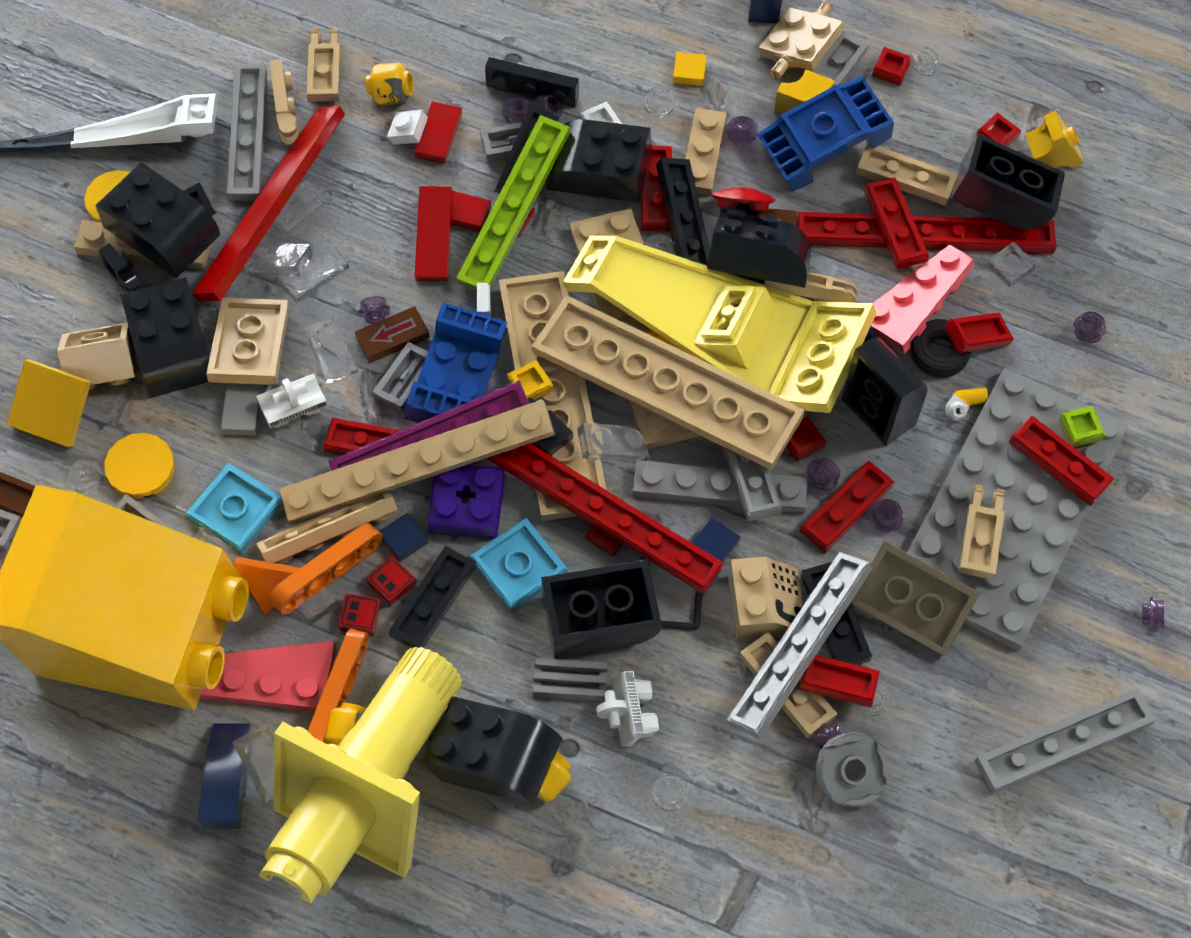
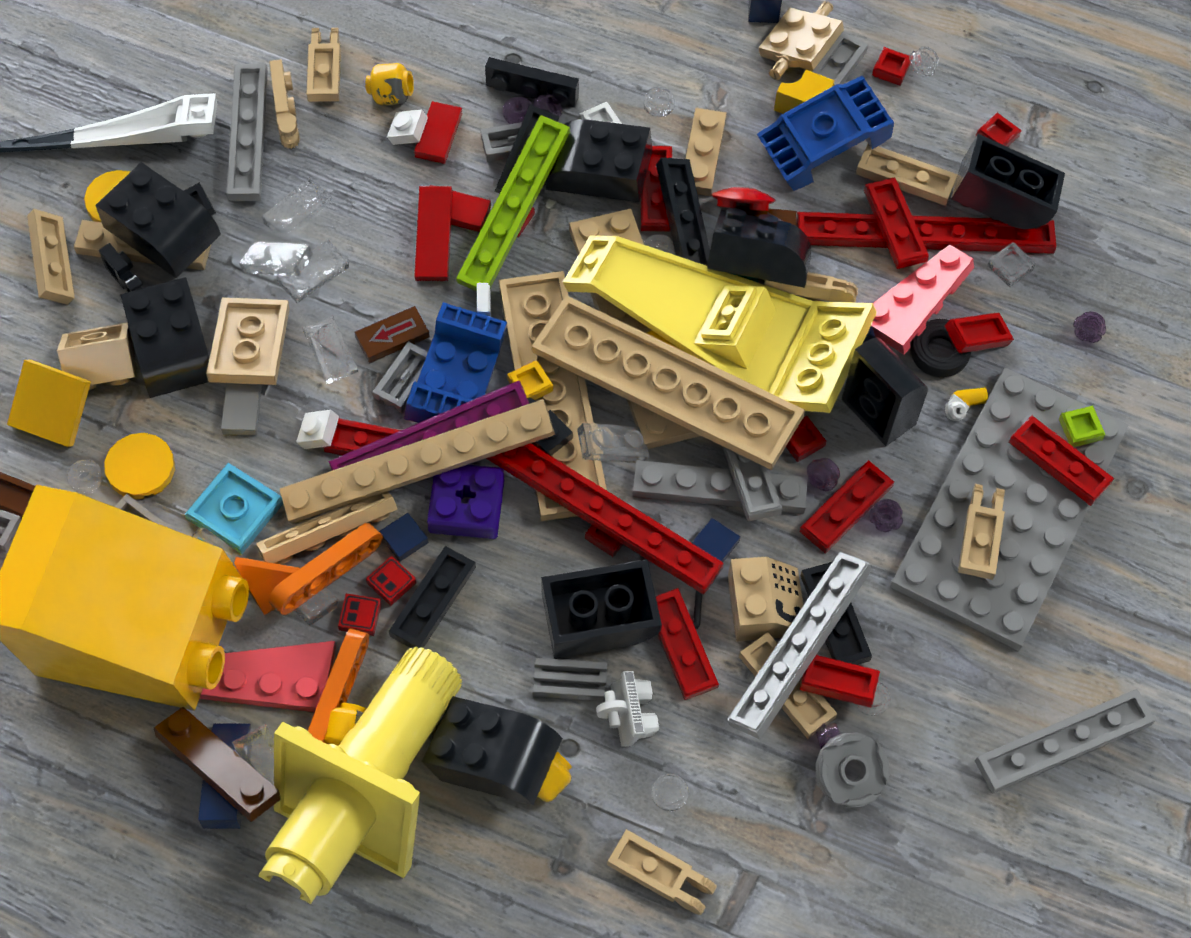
red tile [192,106,345,302] -> none
white hips [256,373,327,428] -> none
clear purple plate [358,296,390,324] -> none
medium azure tile [469,518,568,612] -> none
yellow tile [673,52,707,86] -> none
clear purple plate [727,116,758,147] -> none
dark tan plate [851,541,980,656] -> none
yellow brick [1025,110,1084,169] -> none
clear purple plate [1142,596,1164,631] -> none
none -> tan plate [27,209,75,305]
none -> reddish brown plate [154,707,281,822]
none -> white plate [296,410,339,449]
none -> tan hinge [607,829,717,915]
none -> red tile [656,588,719,700]

